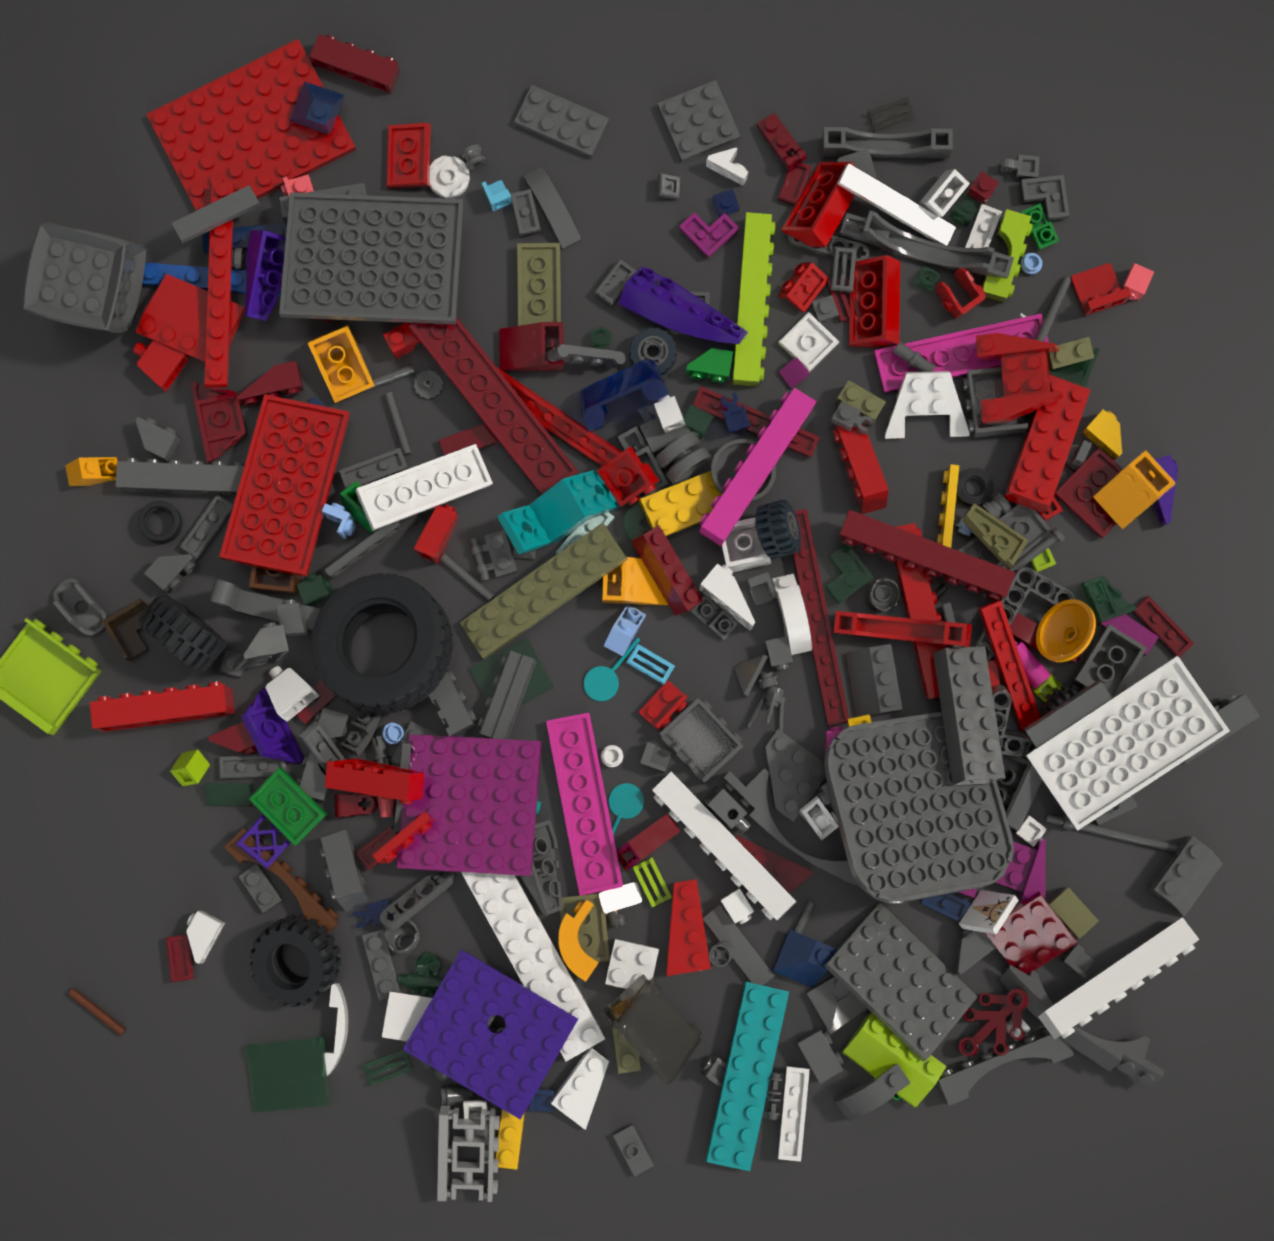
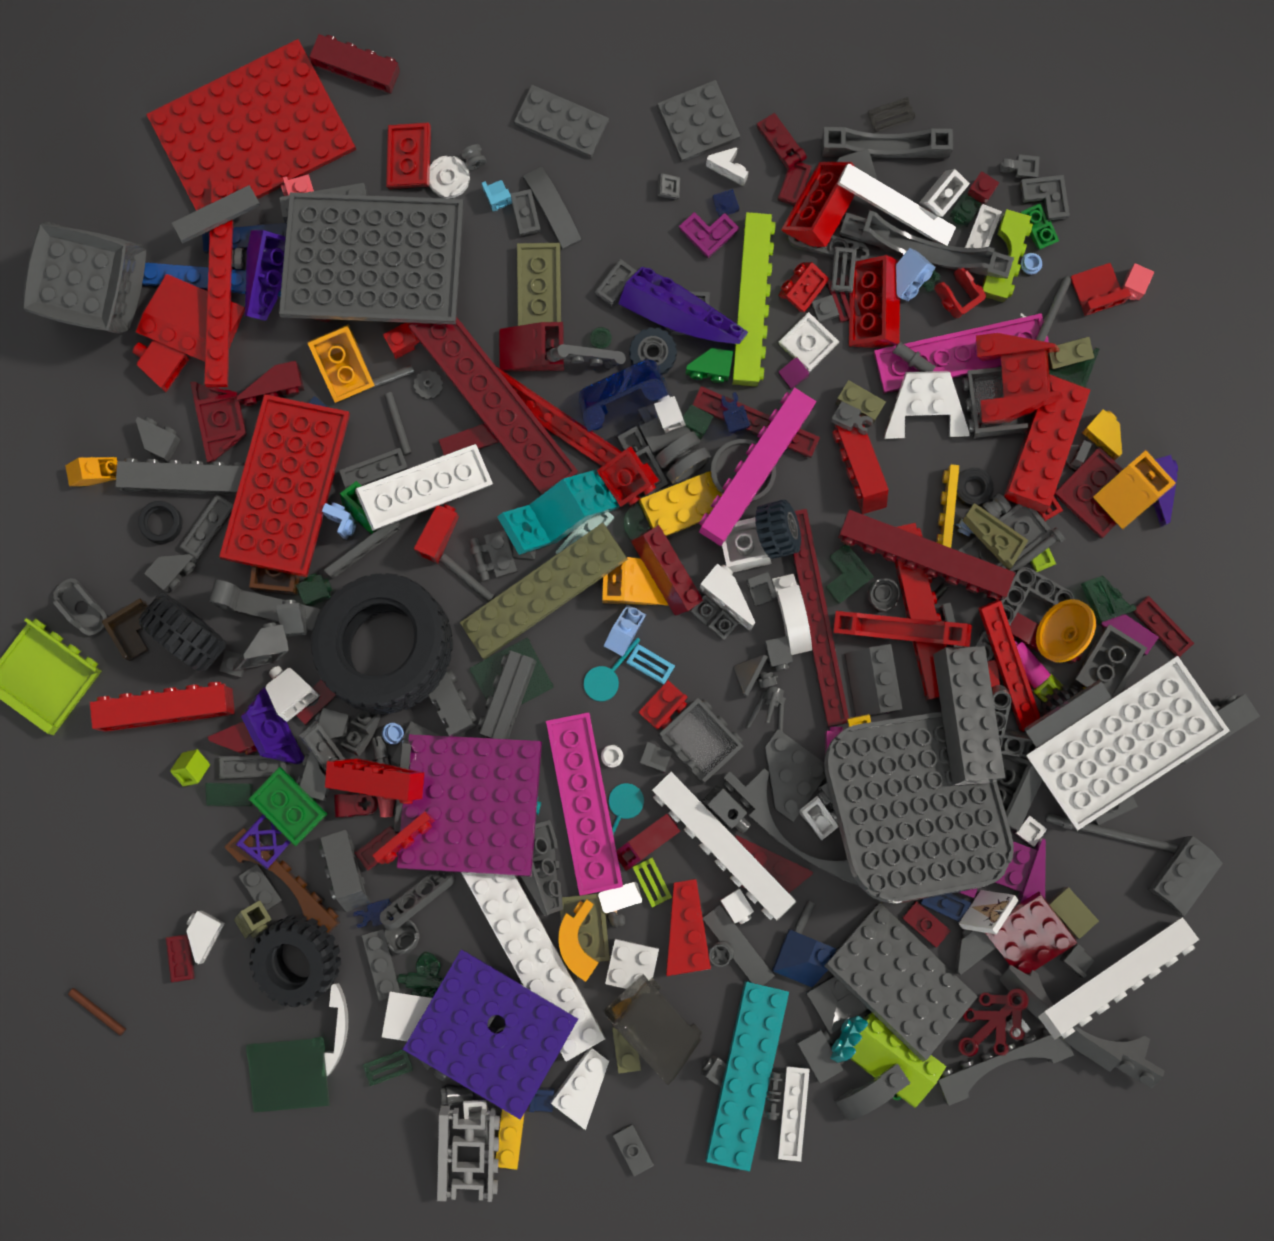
dark blue slope [290,81,345,135] -> none
none -> olive brick [234,900,272,939]
none -> teal plate [830,1016,868,1063]
none -> light blue slope [896,248,936,301]
none -> dark red plate [902,901,951,948]

